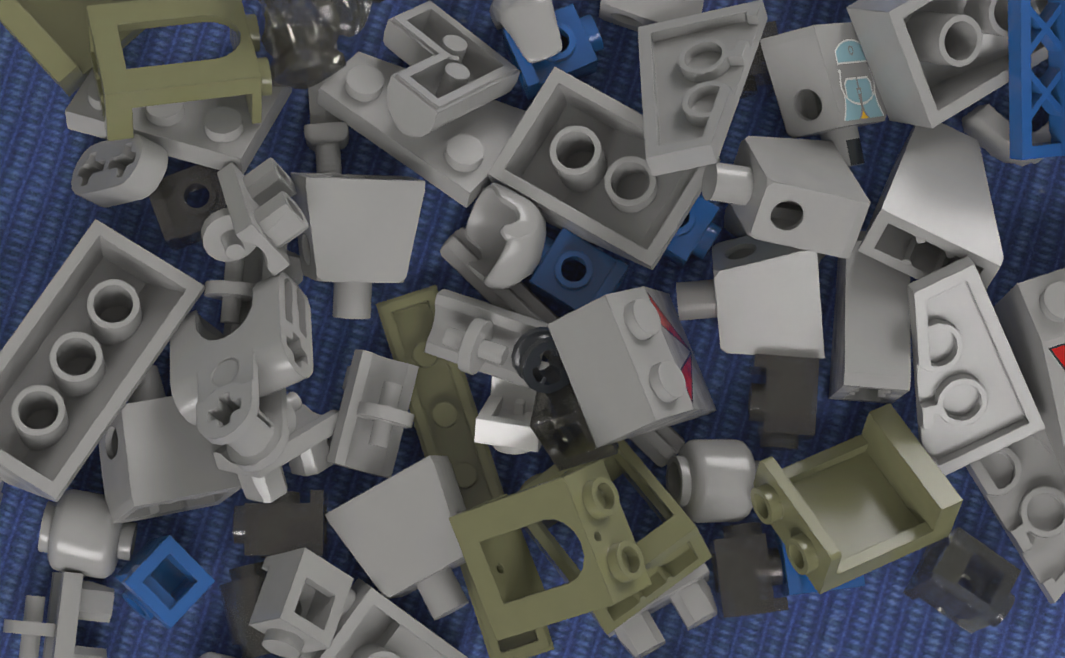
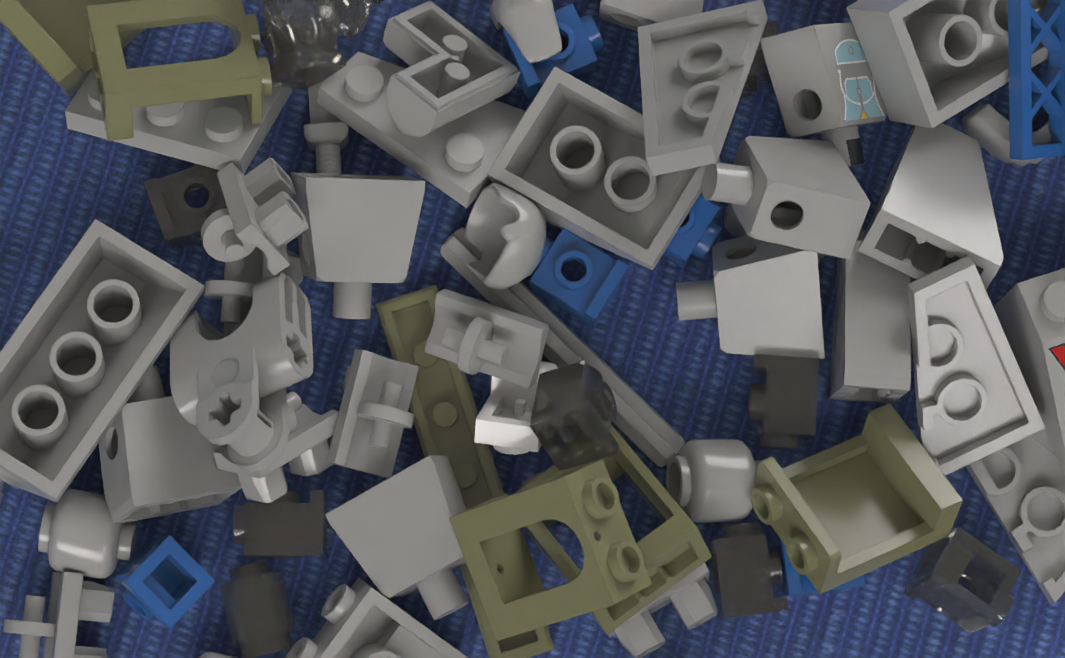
light grey beam [71,134,168,208] -> none
light grey brick [249,548,354,658] -> none
black bush [511,327,570,394] -> none
light grey slope [547,286,717,448] -> none

